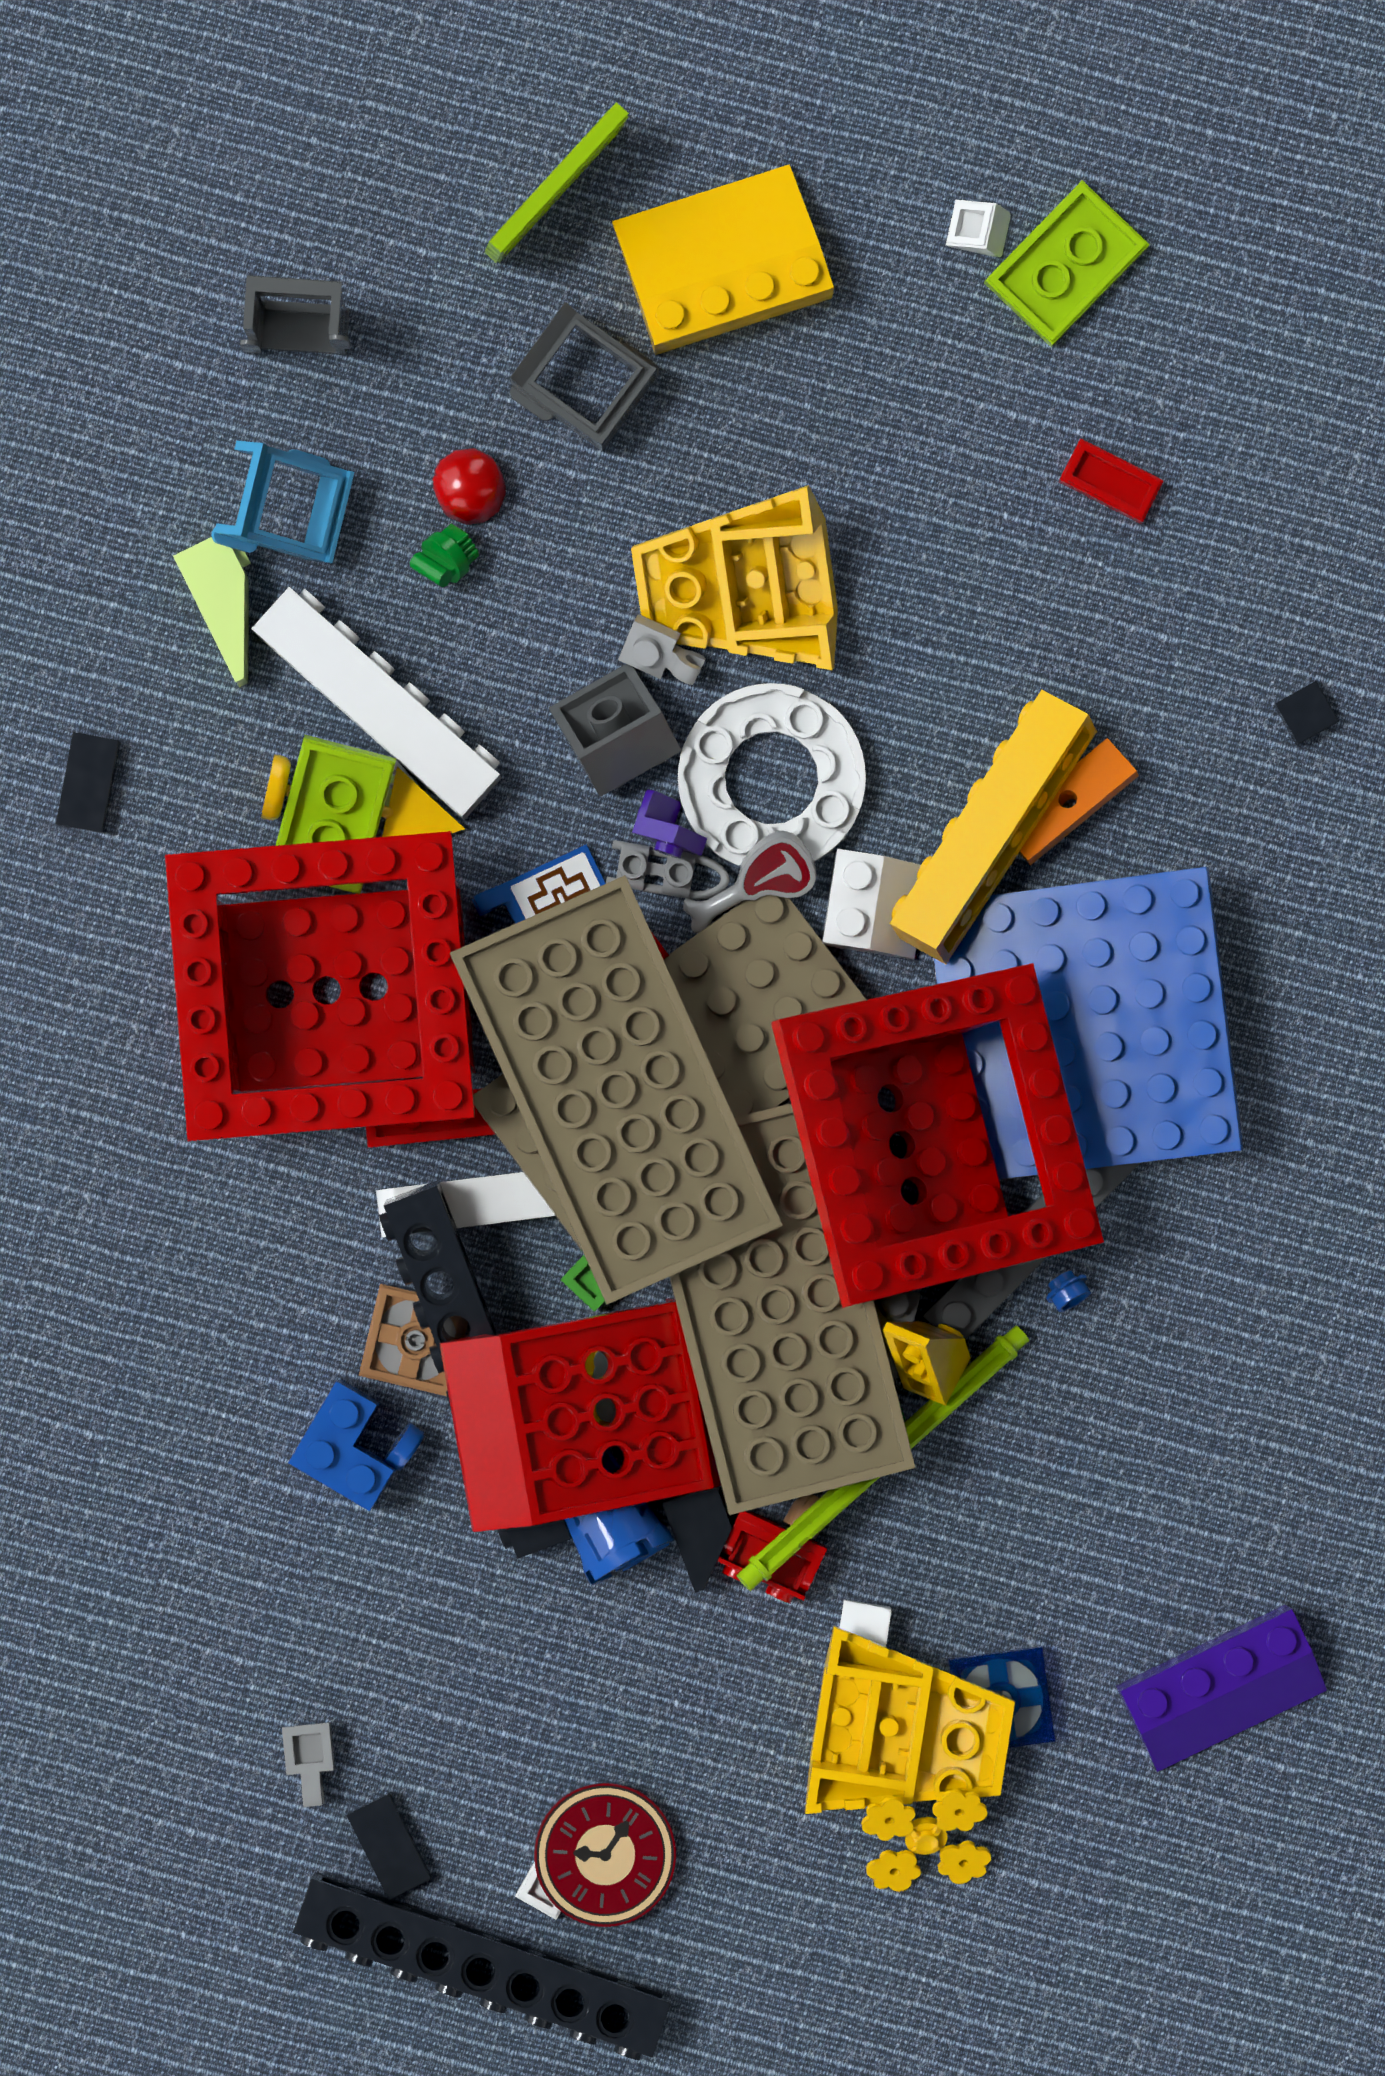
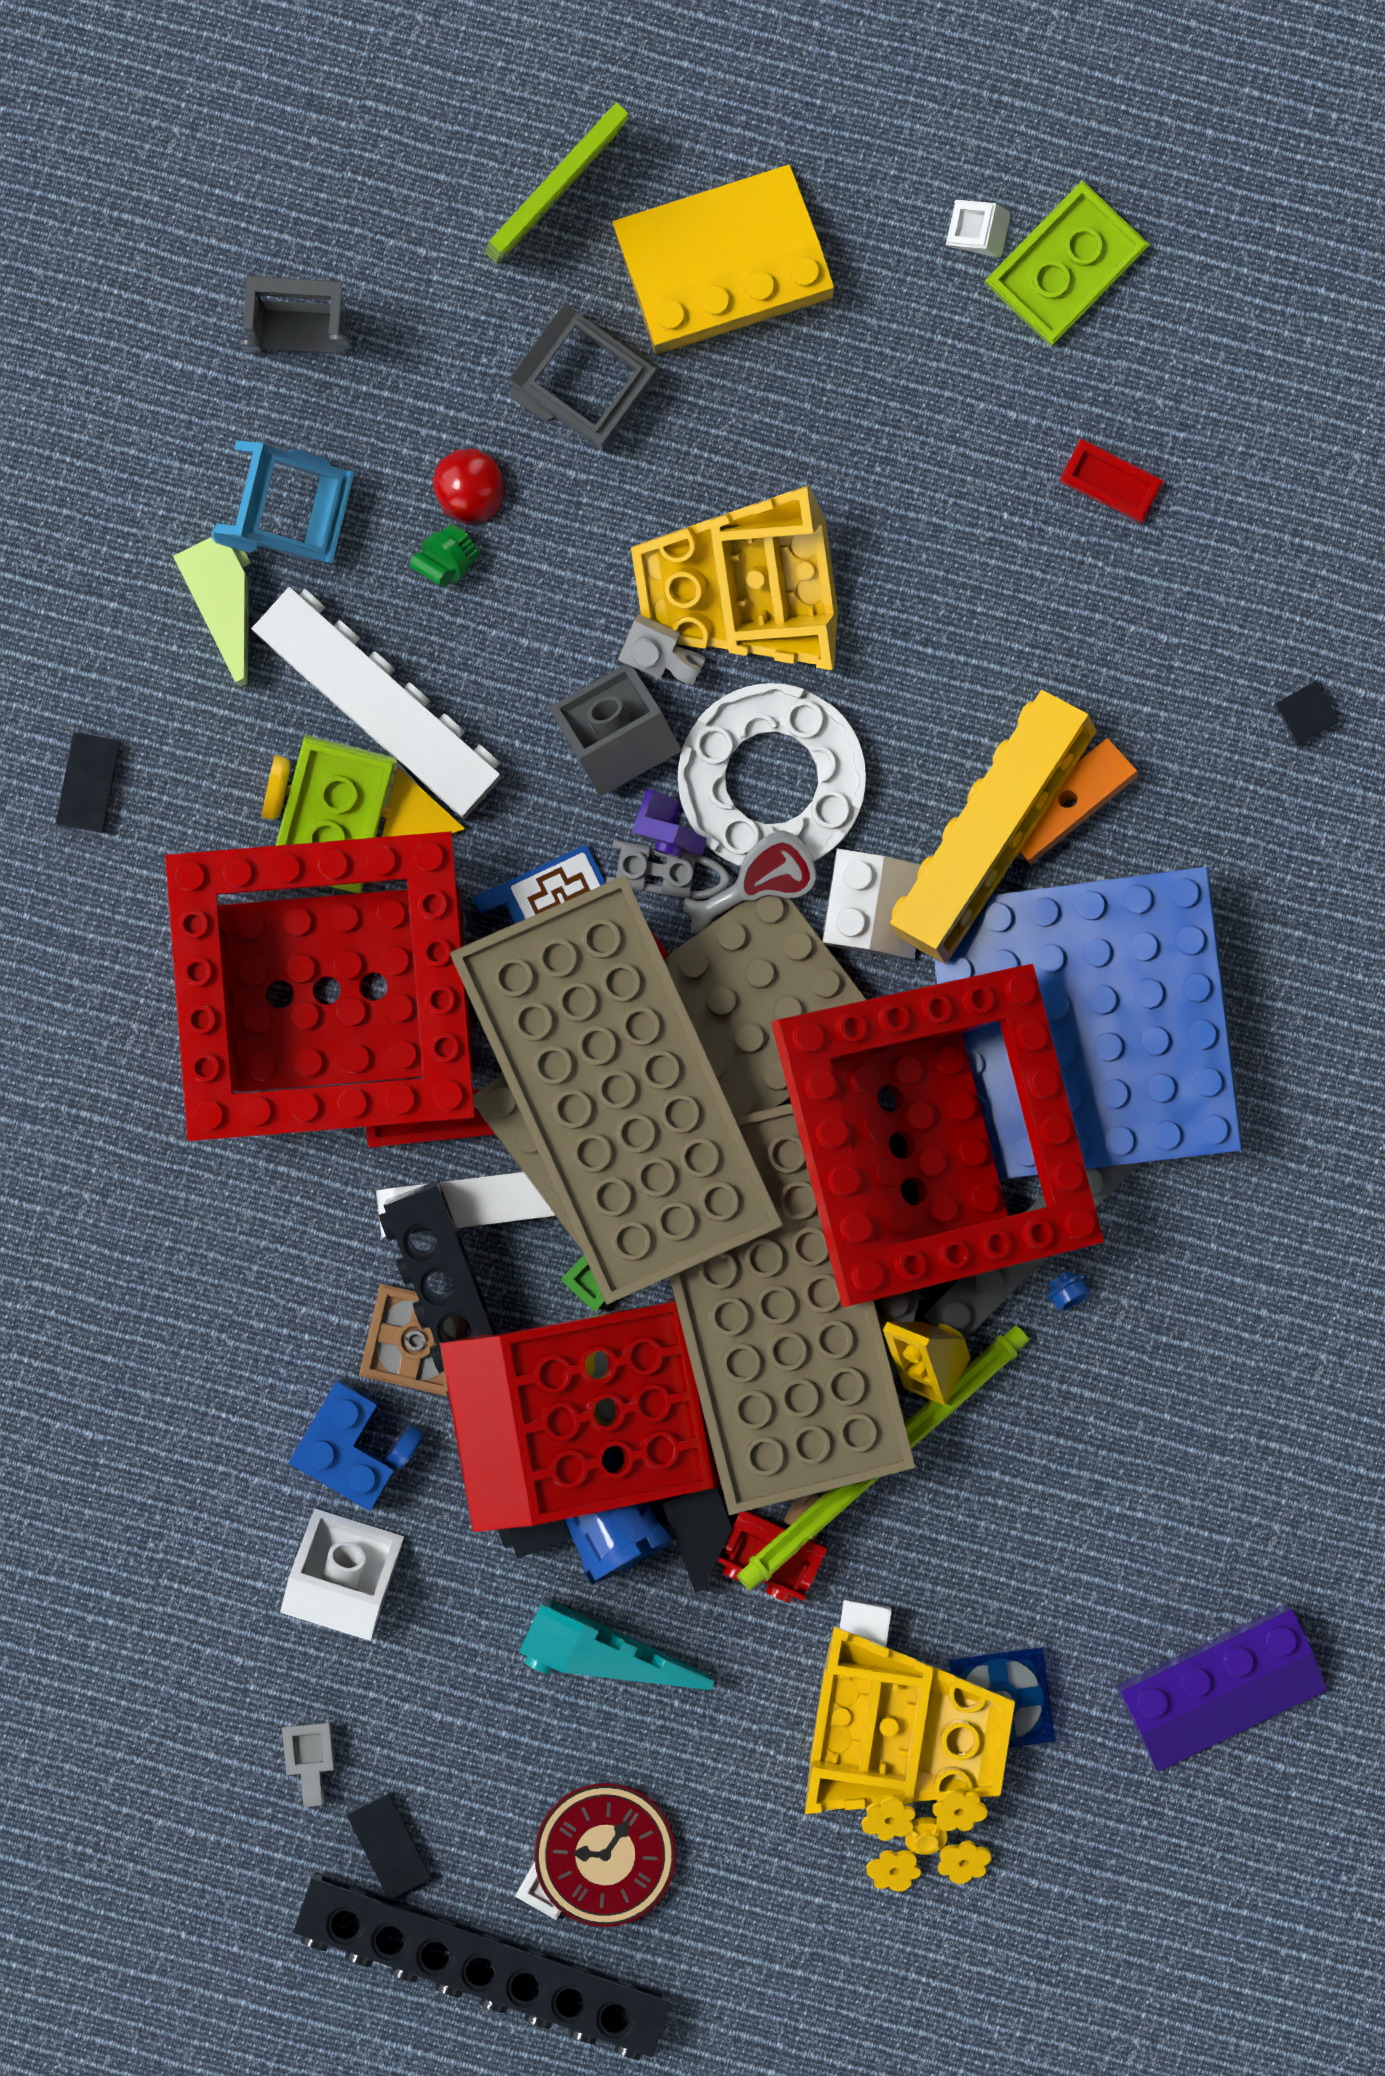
none -> white slope [280,1508,404,1641]
none -> teal wedge [519,1597,715,1690]

